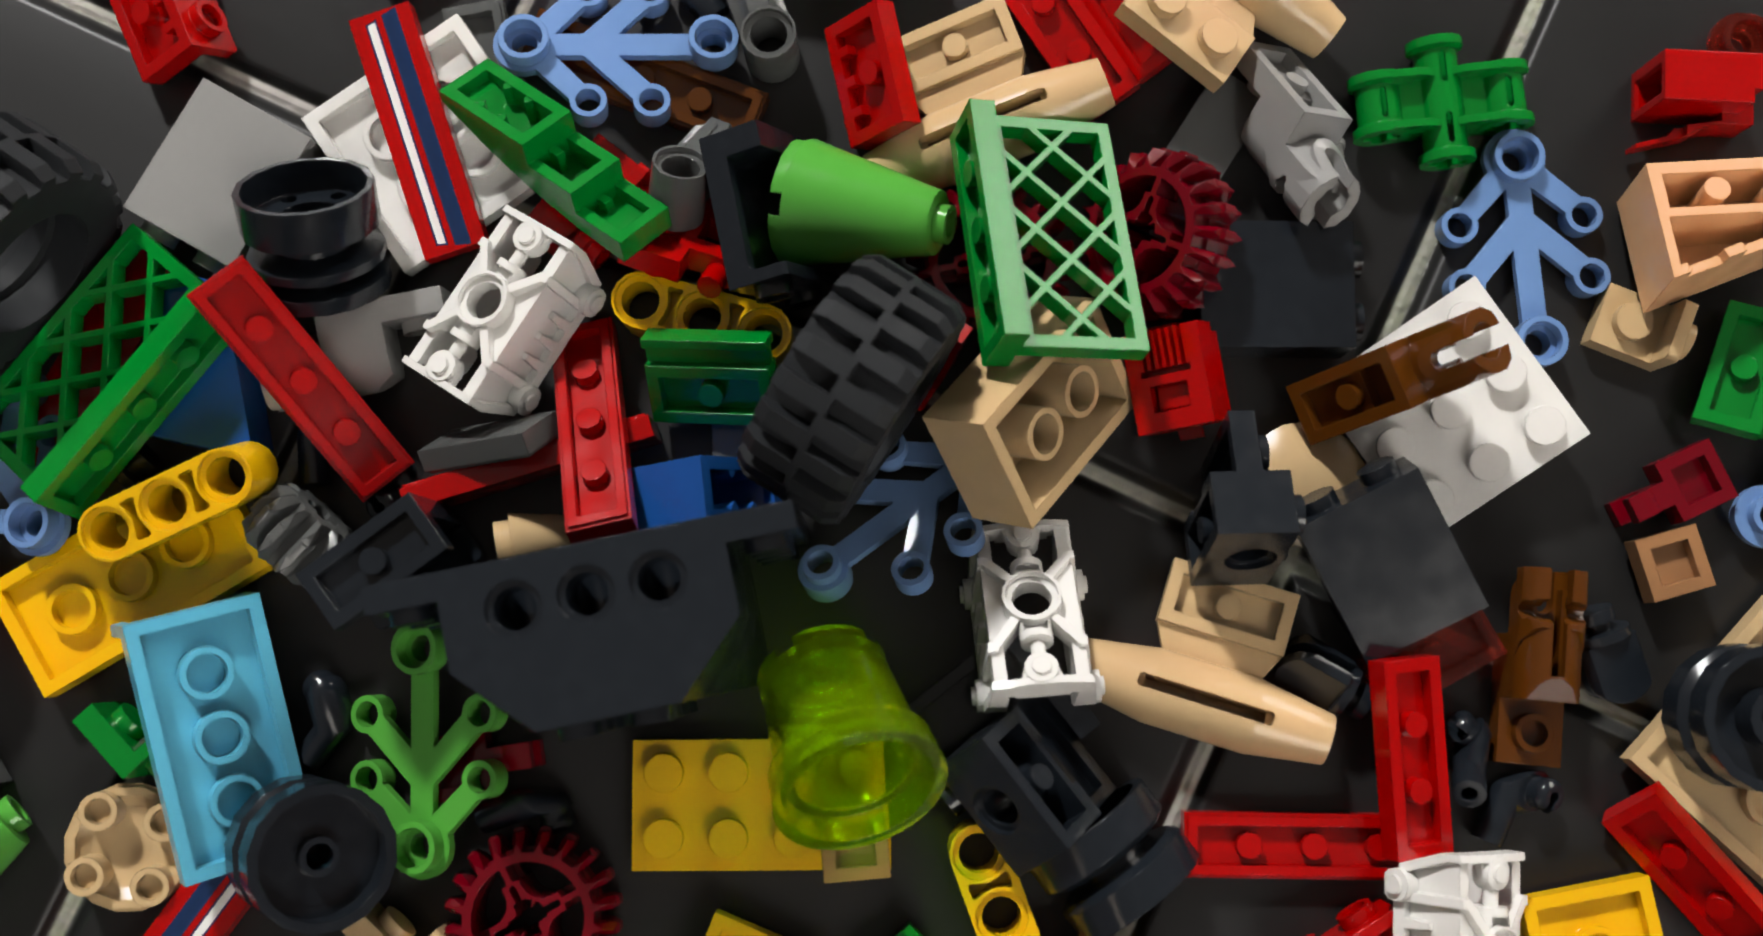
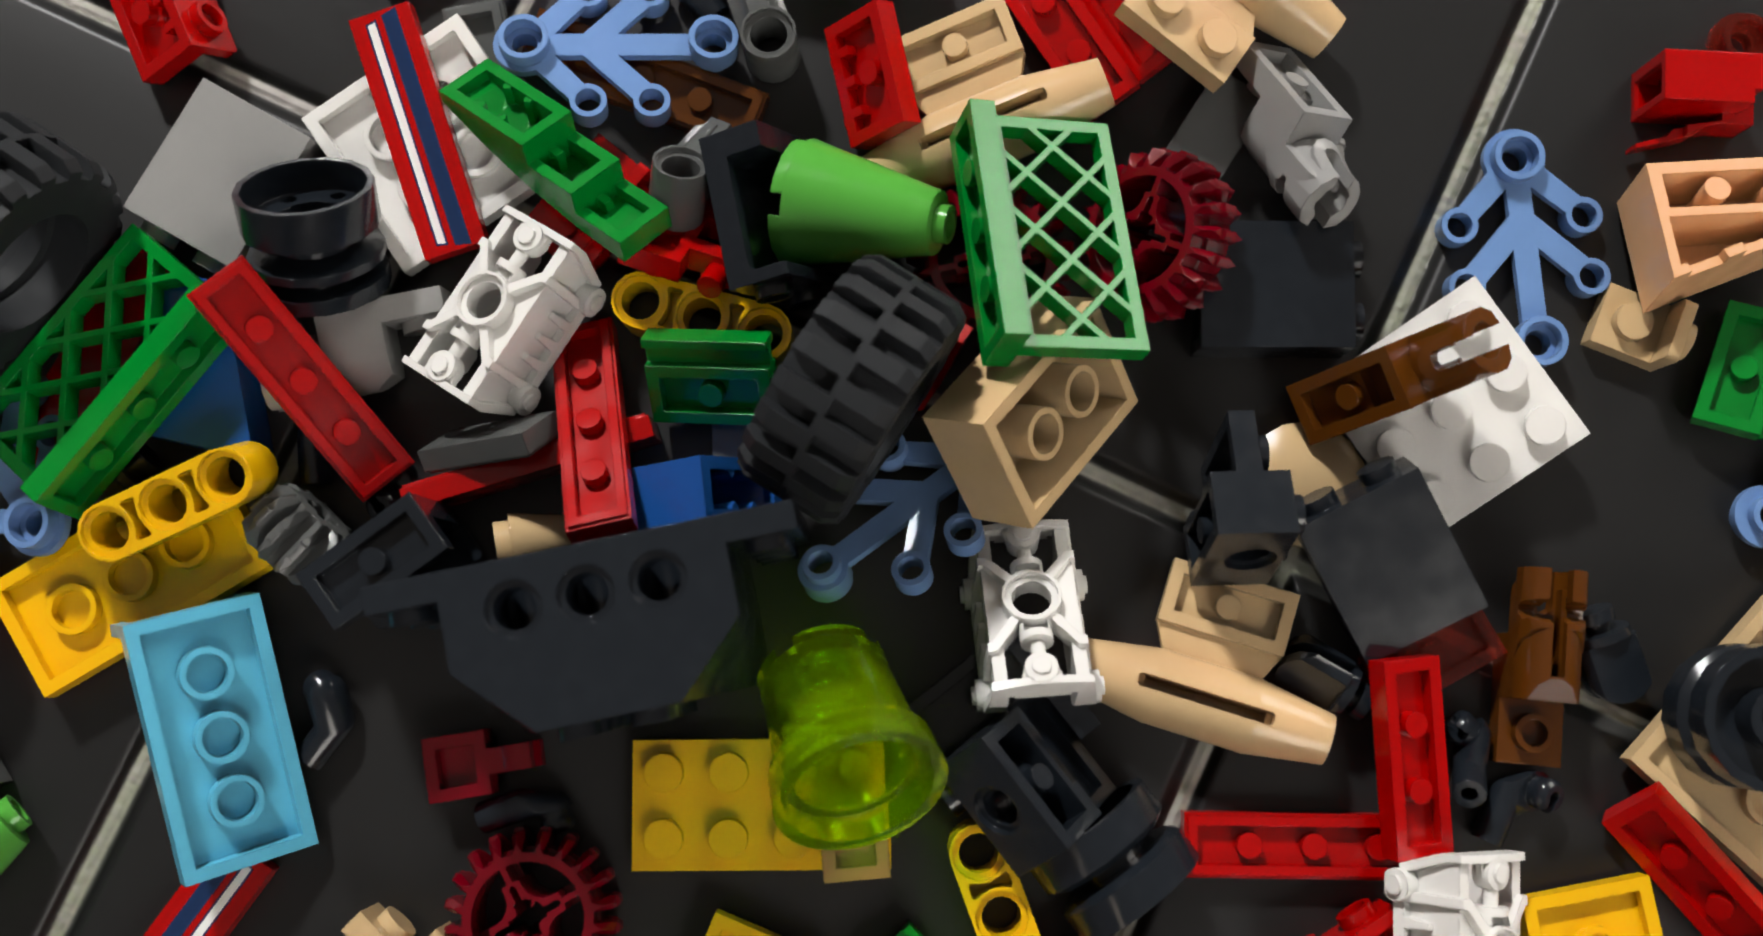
tan dish [64,782,181,912] -> none
green bracket [72,701,154,779] -> none
black wheel [224,774,397,936] -> none
bright green plant [350,626,508,880] -> none
red piece [1120,320,1231,441] -> none
green axle [1346,33,1536,171] -> none
dark red plate [1604,438,1739,528] -> none
medium nougat plate [1624,523,1716,604] -> none

